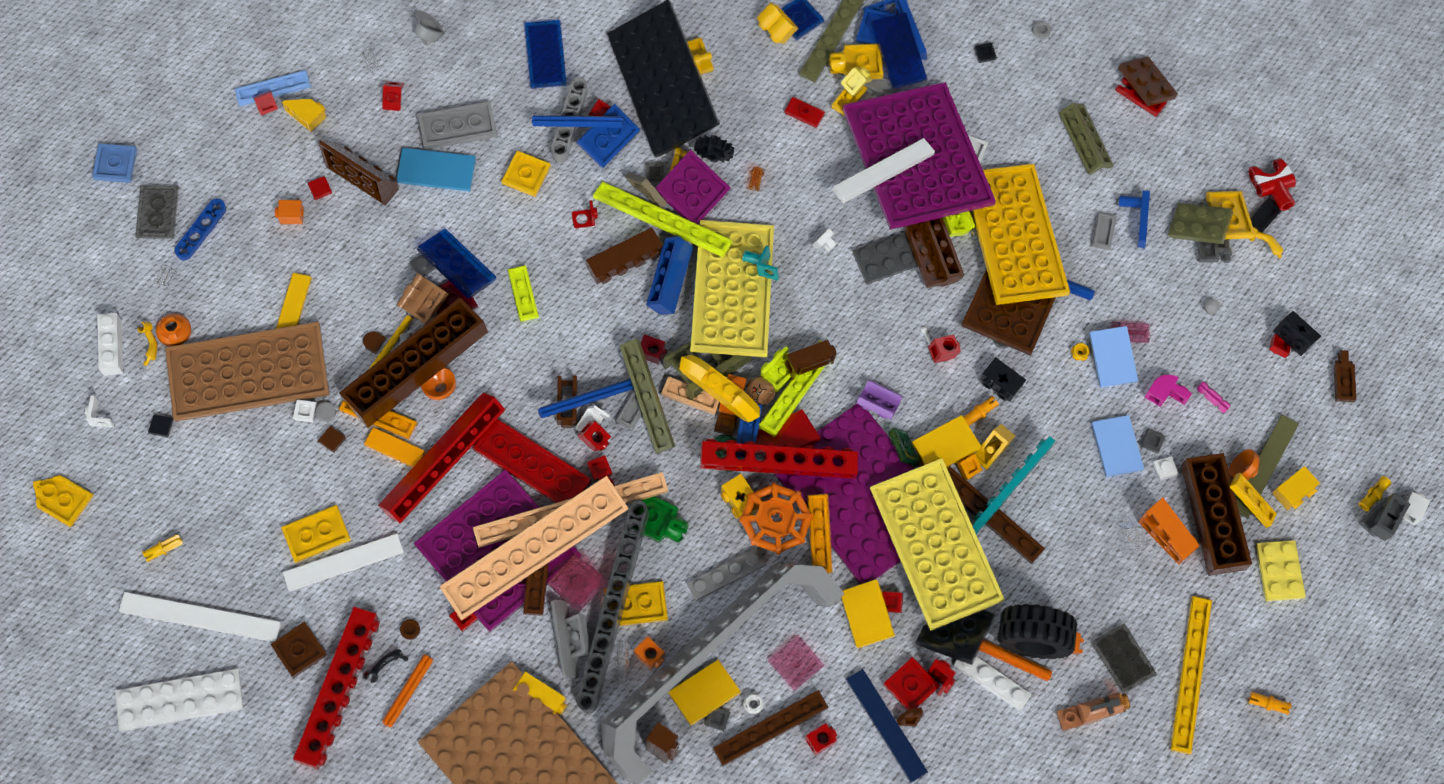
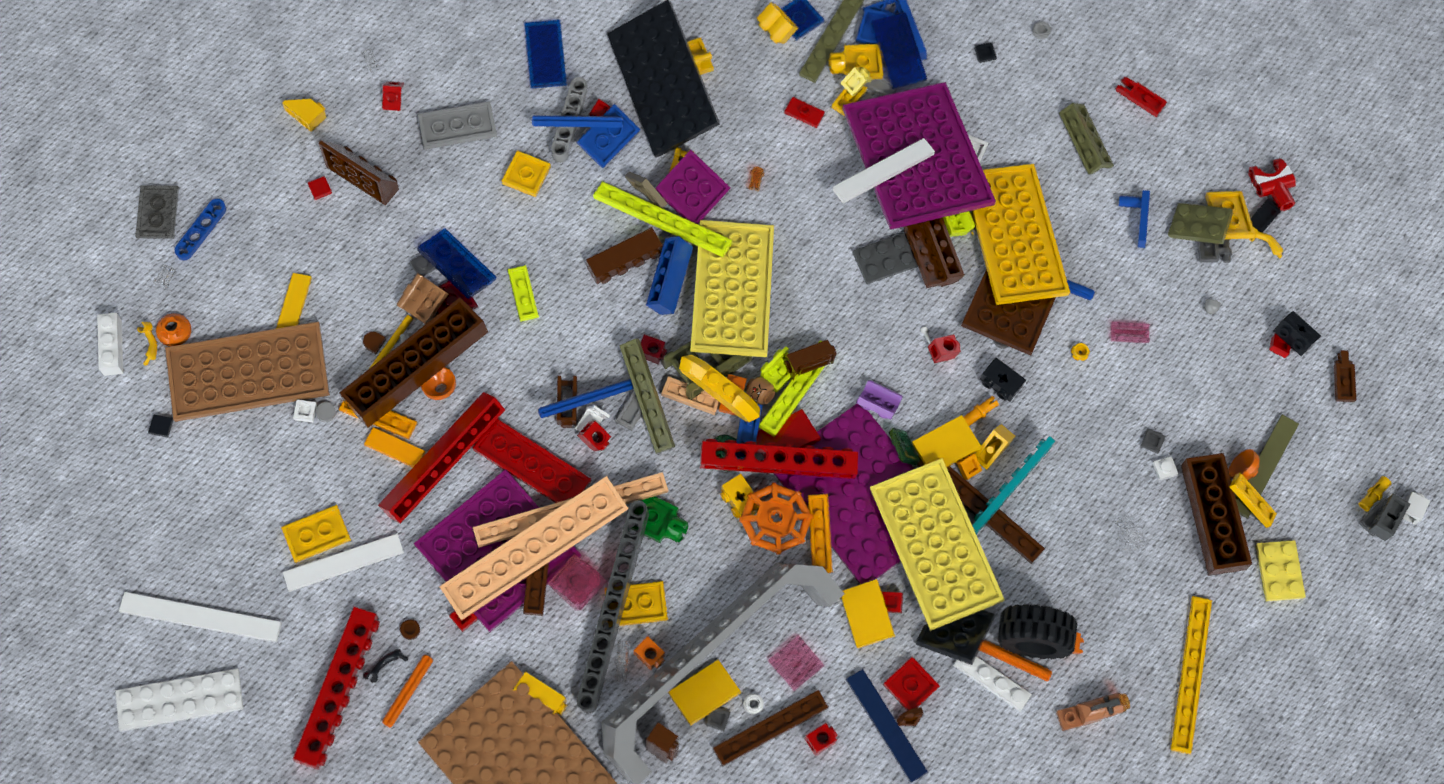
yellow tile [33,475,93,527] -> none
white bracket [85,396,114,427] -> none
medium blue plate [92,144,137,183] -> none
yellow axle [142,534,183,562] -> none
light blue tile [235,70,311,106] -> none
red plate [253,91,278,116] -> none
reddish brown plate [270,622,327,678] -> none
orange brick [275,200,304,224] -> none
reddish brown tile [318,426,346,453] -> none
dark azure tile [396,148,476,192] -> none
light grey piece [414,11,445,46] -> none
light grey bracket [551,599,590,679] -> none
red bracket [572,200,598,229] -> none
red plate [587,455,615,486] -> none
clear smoke tile [645,162,664,182] -> none
light grey plate [687,548,766,601] -> none
black gear [694,135,735,163] -> none
reddish brown tile [714,413,737,436] -> none
teal bracket [742,246,779,281] -> none
white tile [812,229,836,252] -> none
red bracket [928,659,956,696] -> none
light blue tile [1089,326,1138,388] -> none
clear smoke plate [1090,623,1157,694] -> none
light blue tile [1091,415,1144,477] -> none
light grey tile [1092,212,1117,251] -> none
reddish brown plate [1118,56,1178,107] -> none
orange wedge [1138,497,1200,565] -> none
dark pink brick [1144,375,1192,407] -> none
dark pink axle [1197,382,1231,413] -> none
light orange pin [1248,691,1292,715] -> none
yellow brick [1272,466,1320,511] -> none

